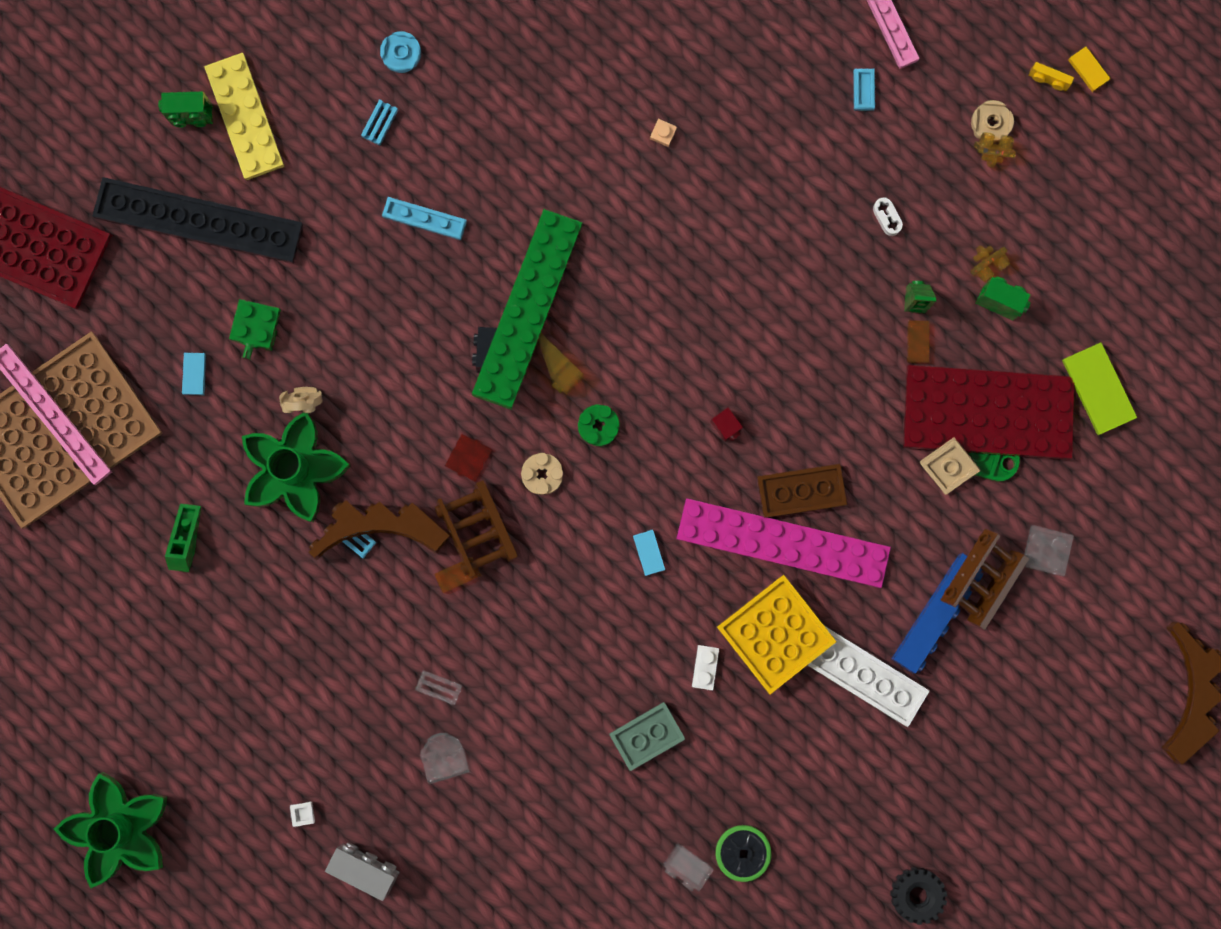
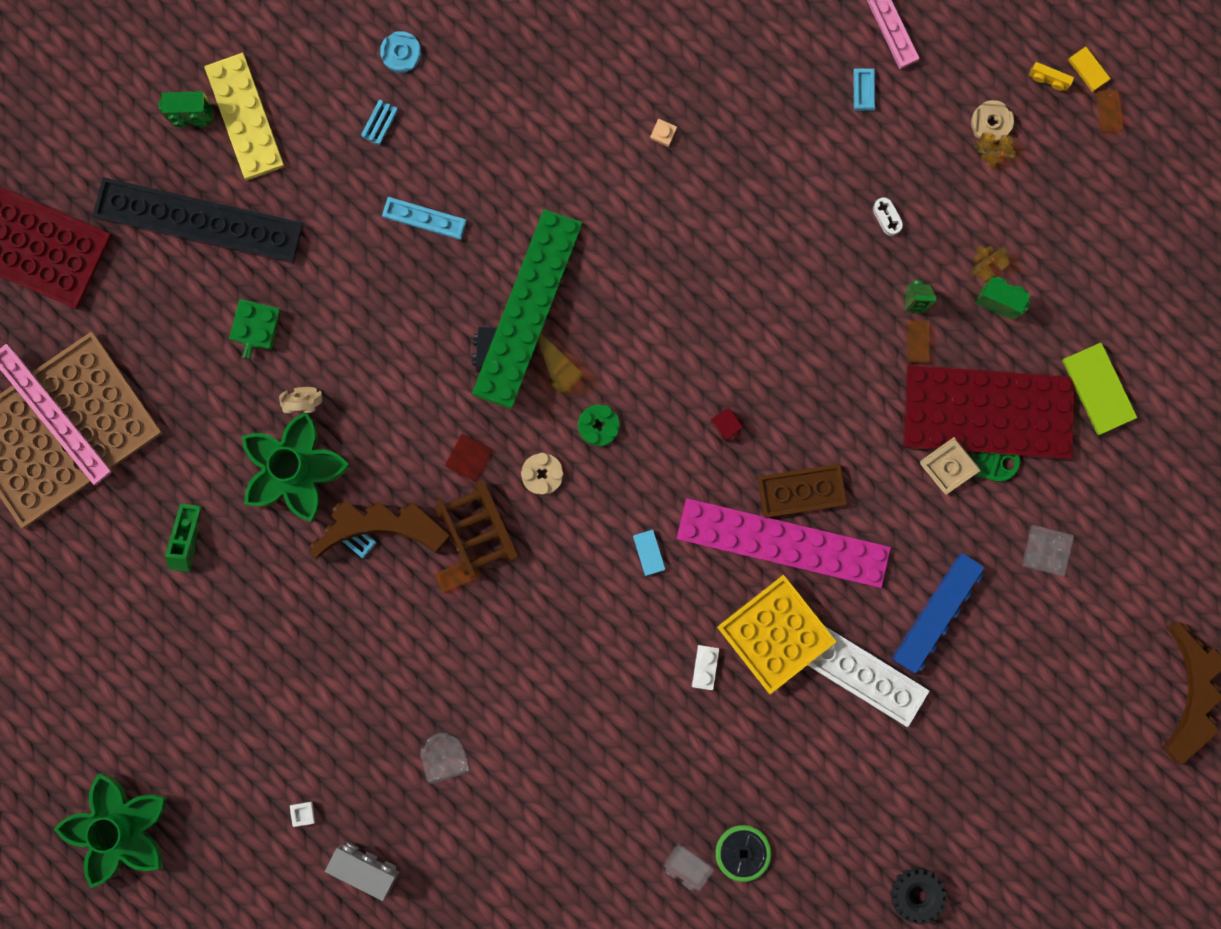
medium azure tile [182,353,206,395] -> none
clear tile [415,670,463,705] -> none
sand green plate [609,702,685,771] -> none
reddish brown fence [940,529,1029,630] -> none
none -> clear orange tile [1096,89,1123,133]

